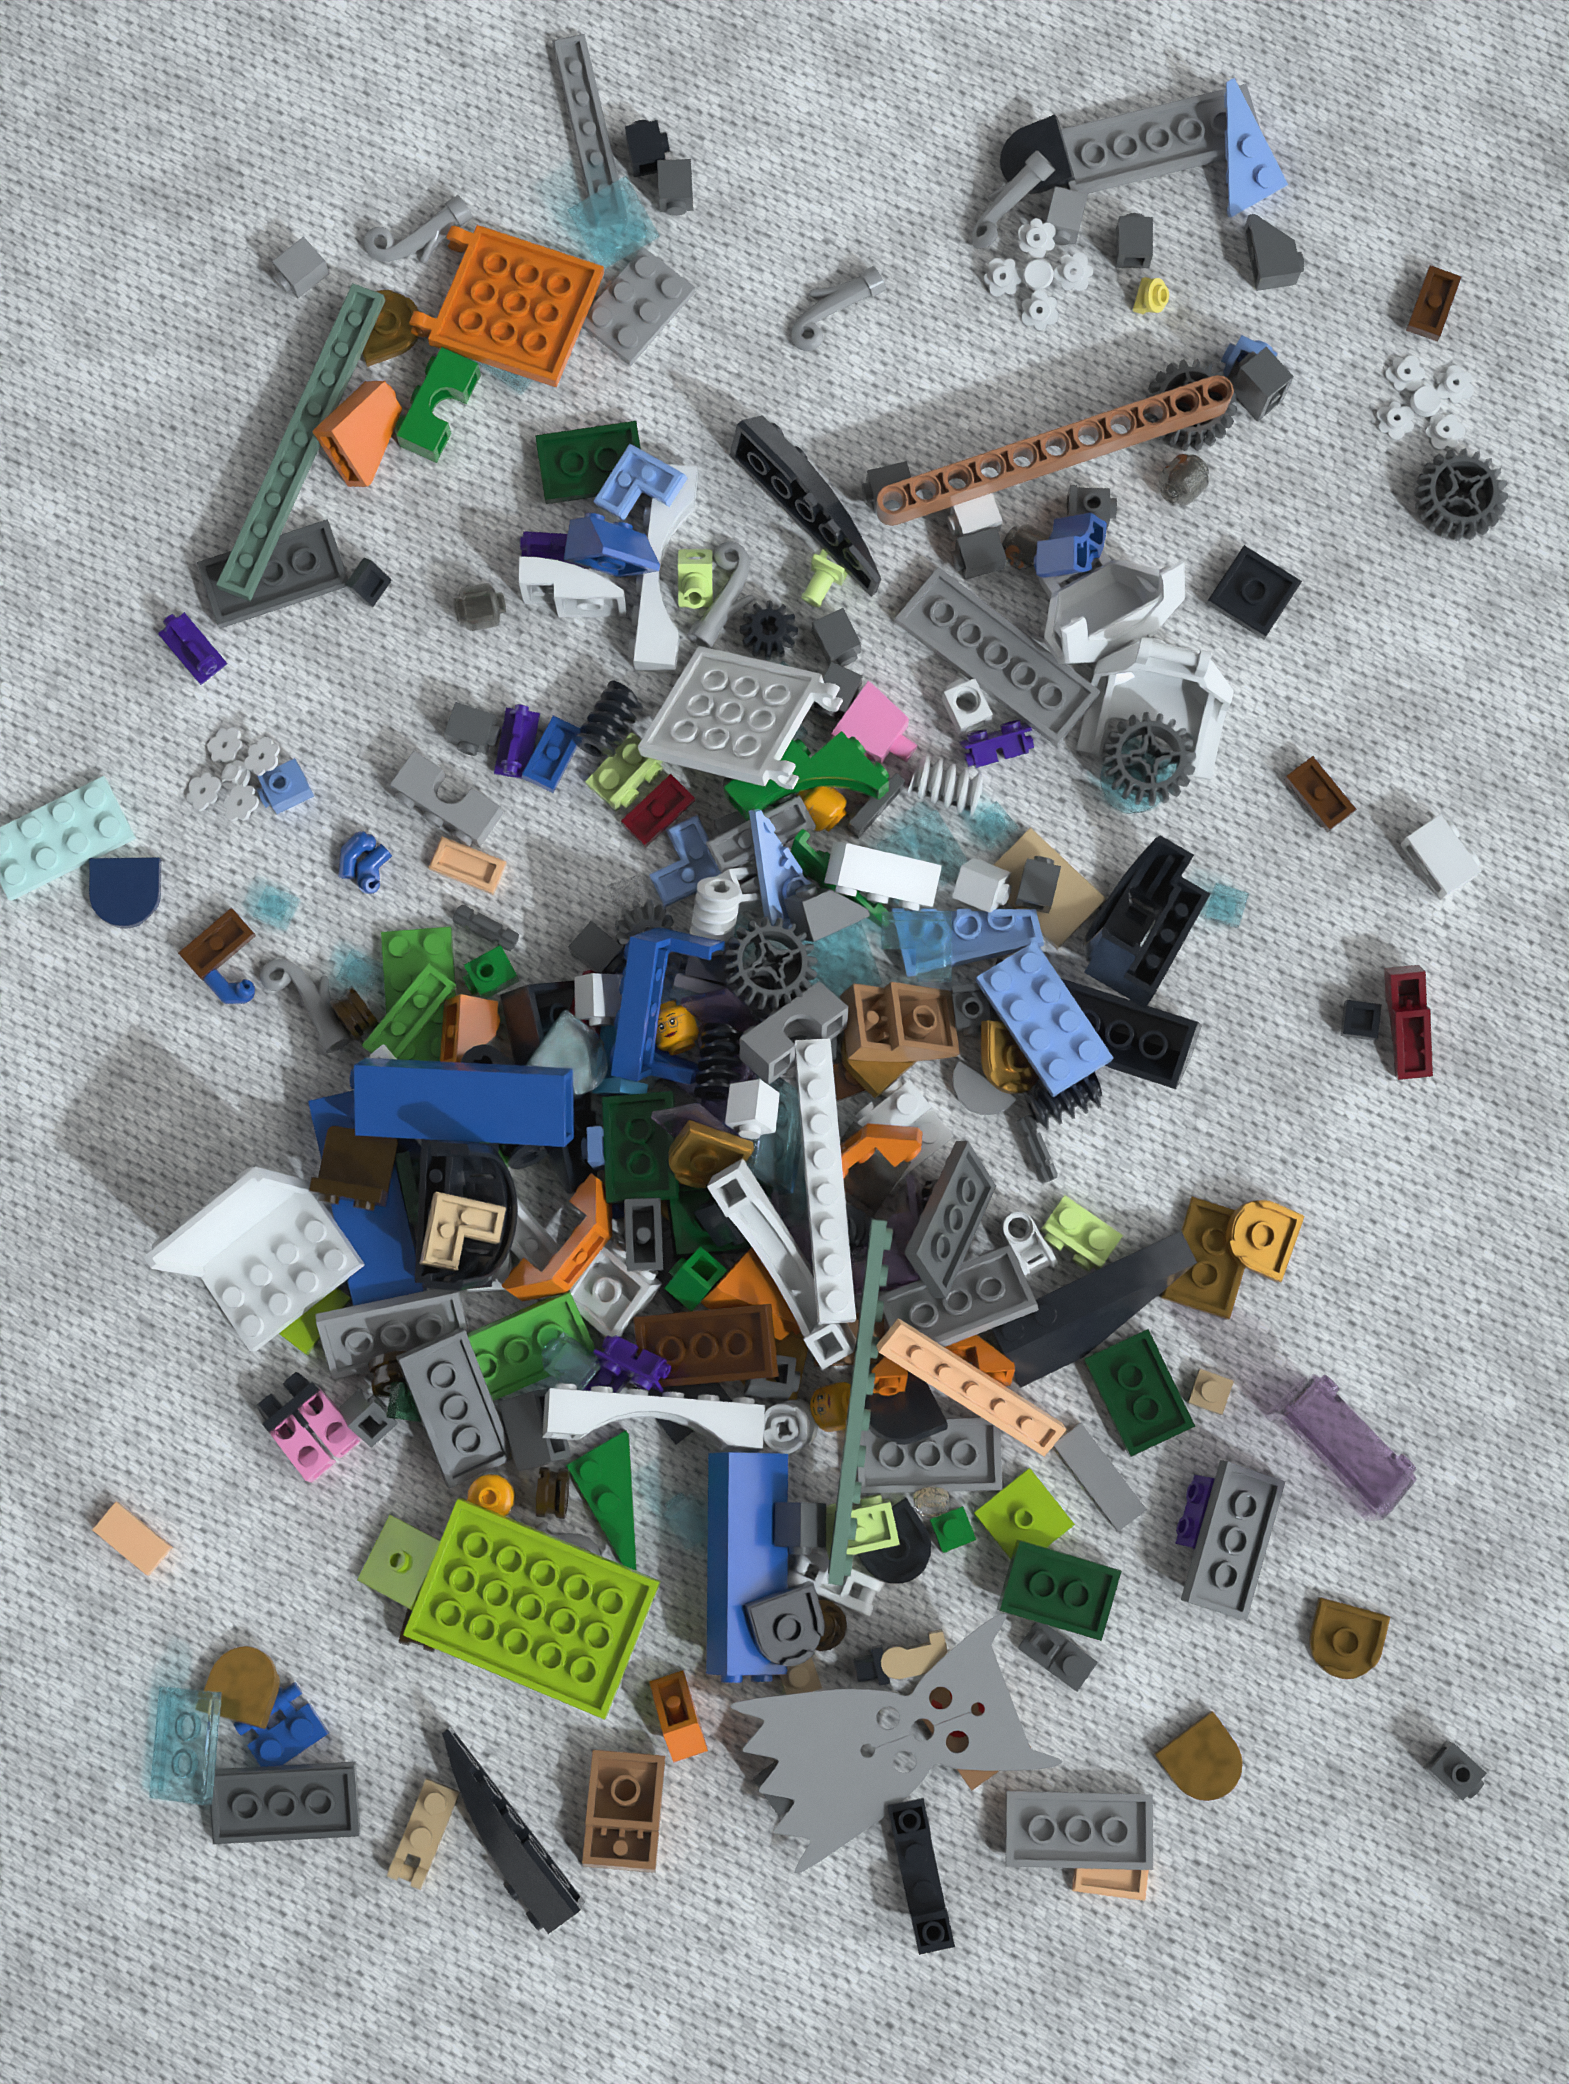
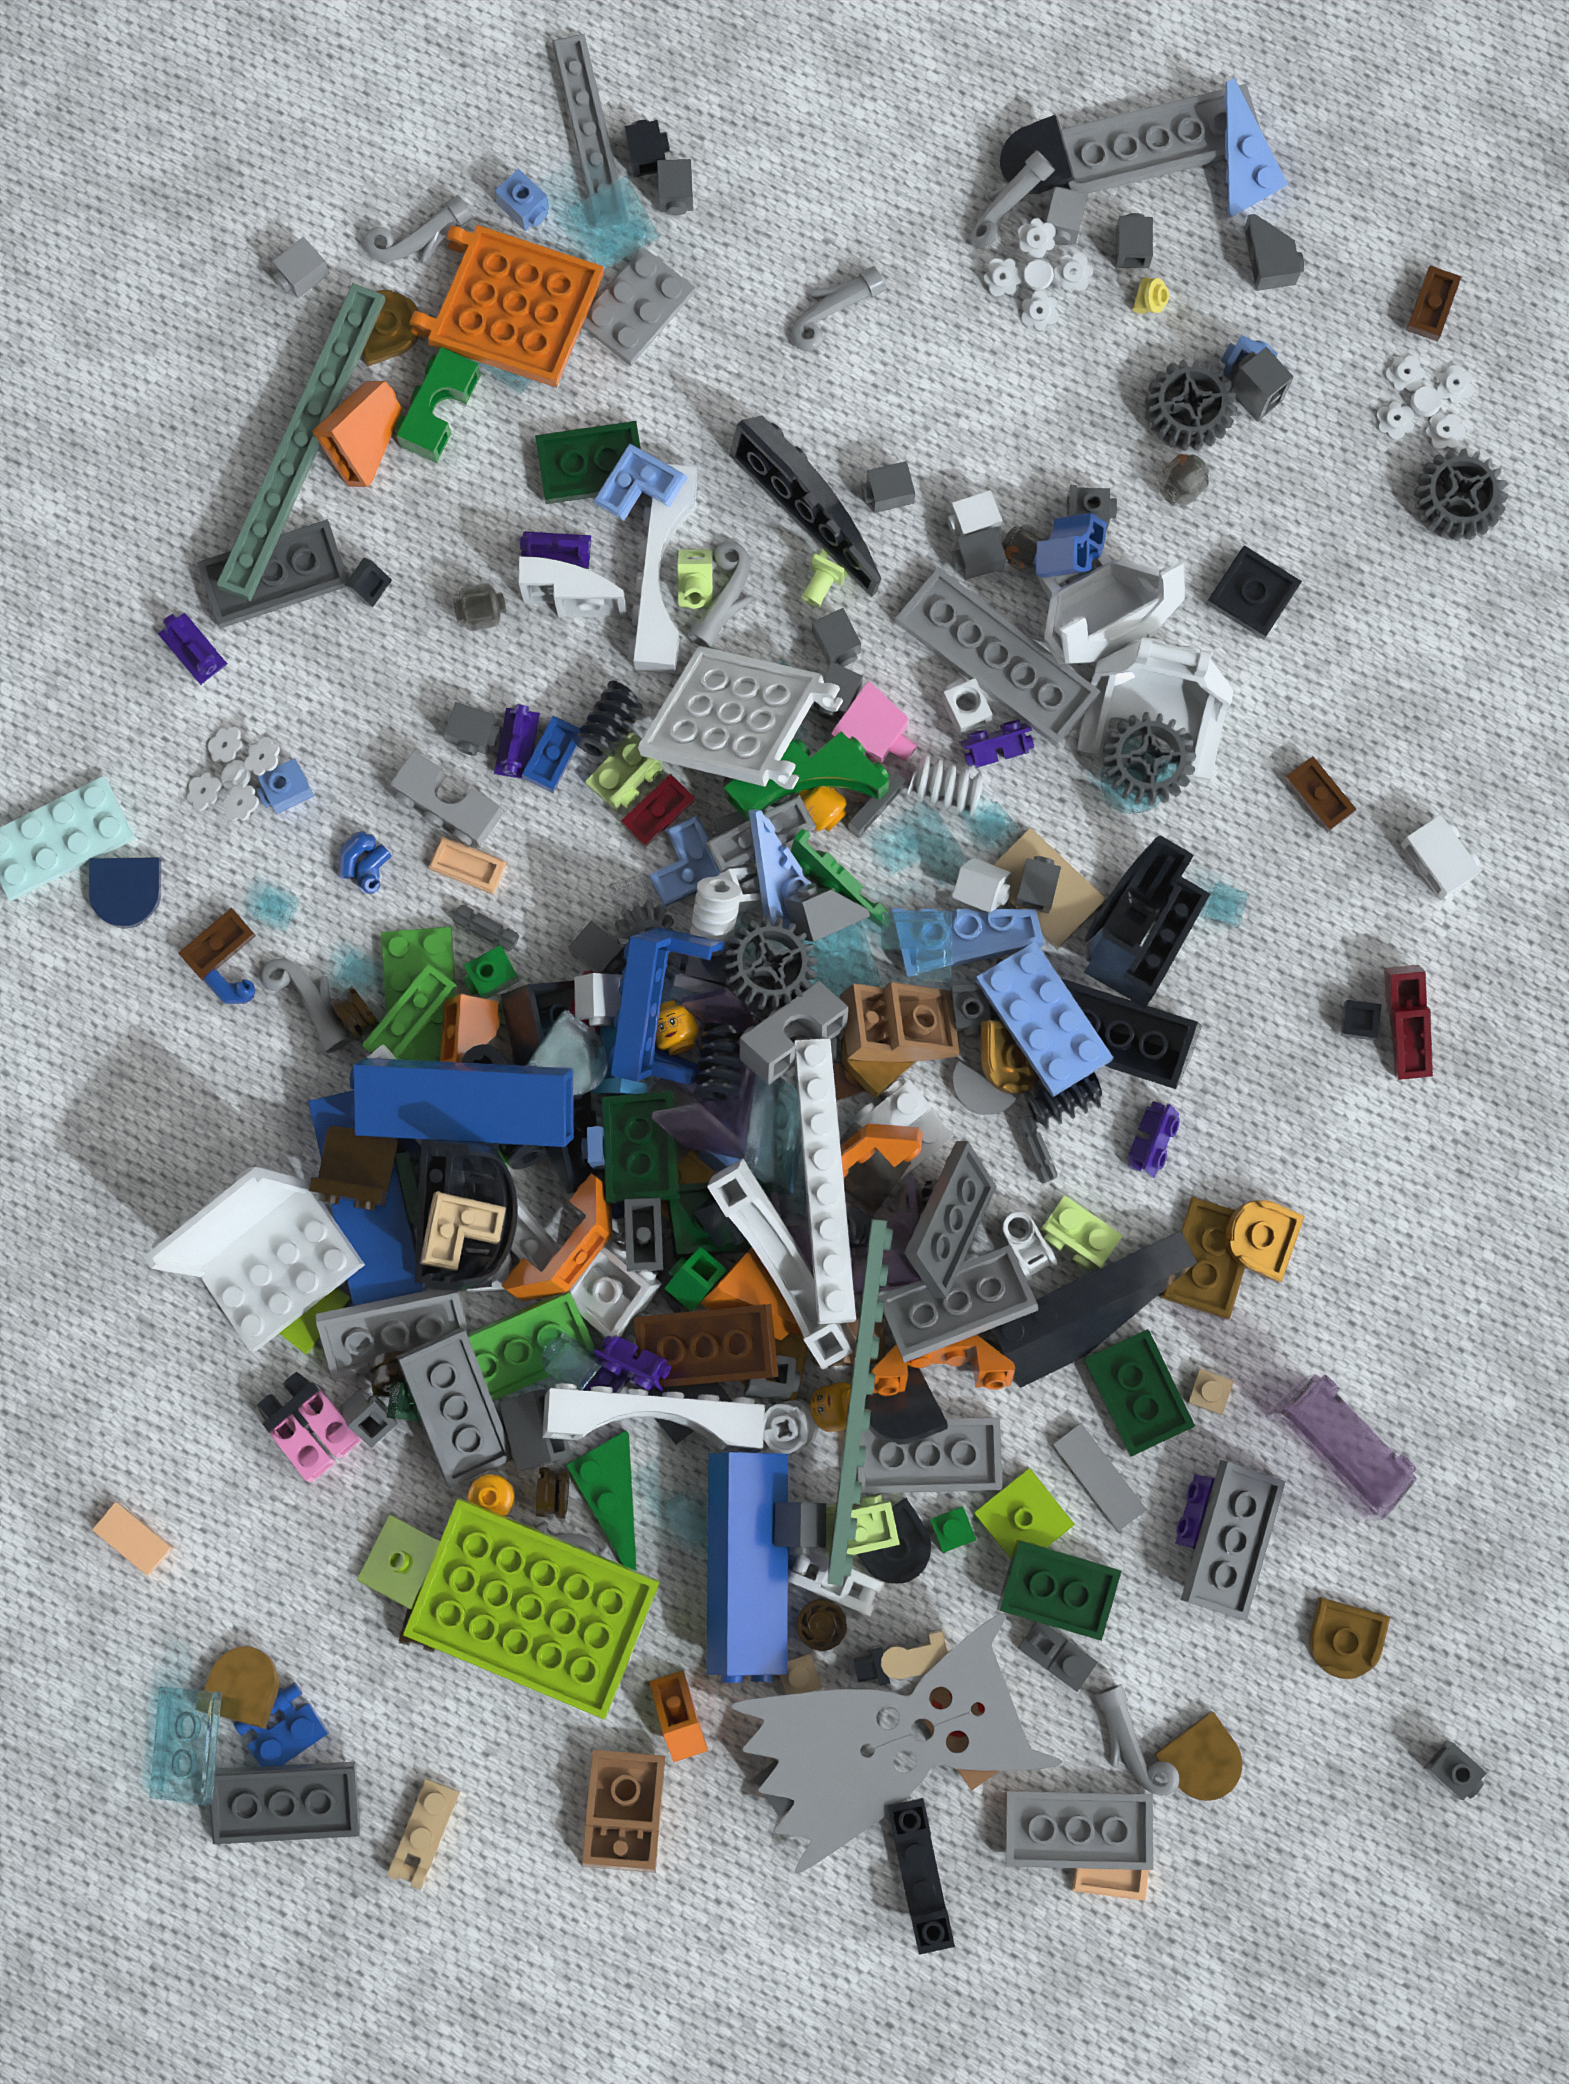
black wedge [442,1727,585,1934] -> none
blue slope [564,513,660,578] -> none
pearl gold tile [668,1120,754,1188] -> none
white brick [725,1079,780,1139] -> none
black gear [740,600,798,661] -> none
tile [743,1581,824,1666] -> none
white brick [824,841,942,911] -> none
nougat beam [876,375,1234,526] -> none
light nougat plate [876,1318,1066,1457] -> none
clear tile [913,1486,950,1517] -> none
none -> medium blue brick [495,168,549,231]
none -> light grey plant [1095,1684,1179,1796]
none -> dark purple hinge [1127,1101,1180,1178]

